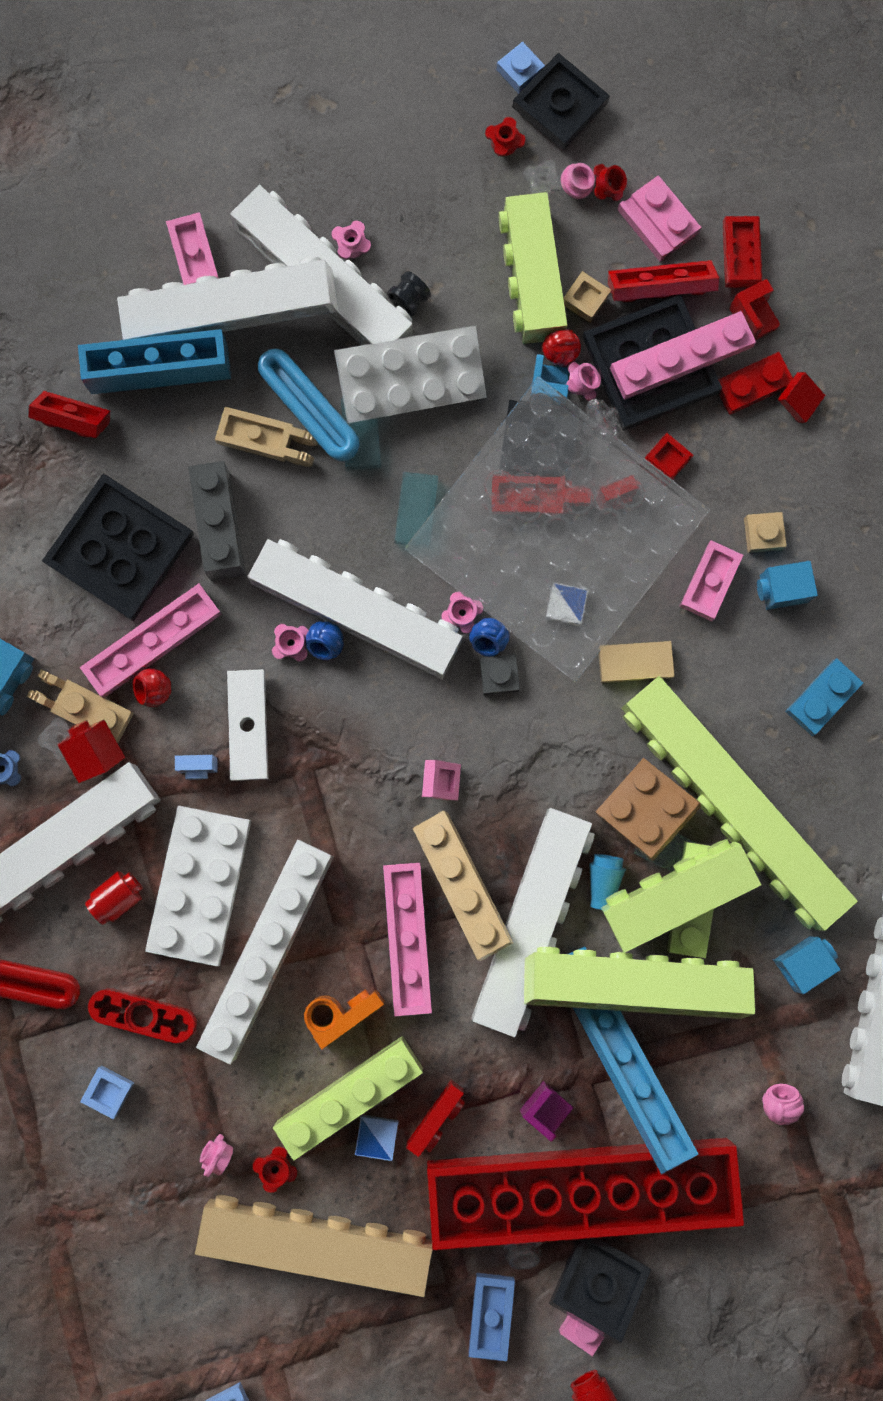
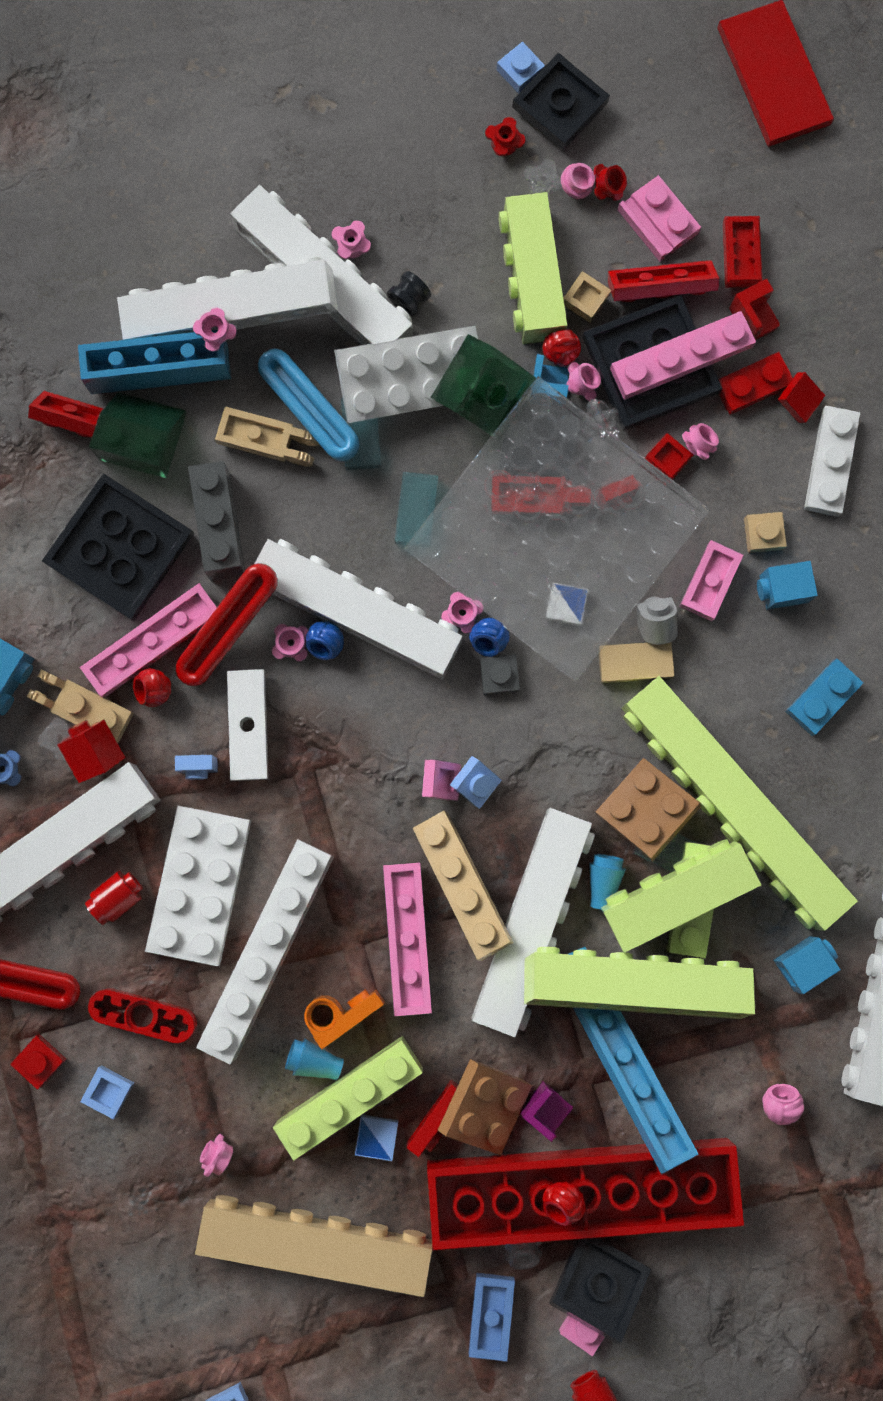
bright pink plate [166,212,219,285] -> none
red plate [253,1146,298,1193] -> none
none -> red plate [10,1034,67,1090]
none -> clear green slope [89,392,187,478]
none -> red piece [176,563,278,686]
none -> bright pink plate [193,308,237,352]
none -> dark azure cone [285,1039,344,1081]
none -> clear green slope [430,334,538,441]
none -> medium nougat plate [438,1059,532,1155]
none -> light blue plate [450,756,502,809]
none -> red piece [543,1181,586,1226]
none -> light grey plate [636,596,678,645]
none -> bright pink plate [682,423,719,460]
none -> red tile [717,0,834,147]
none -> white plate [804,406,860,517]

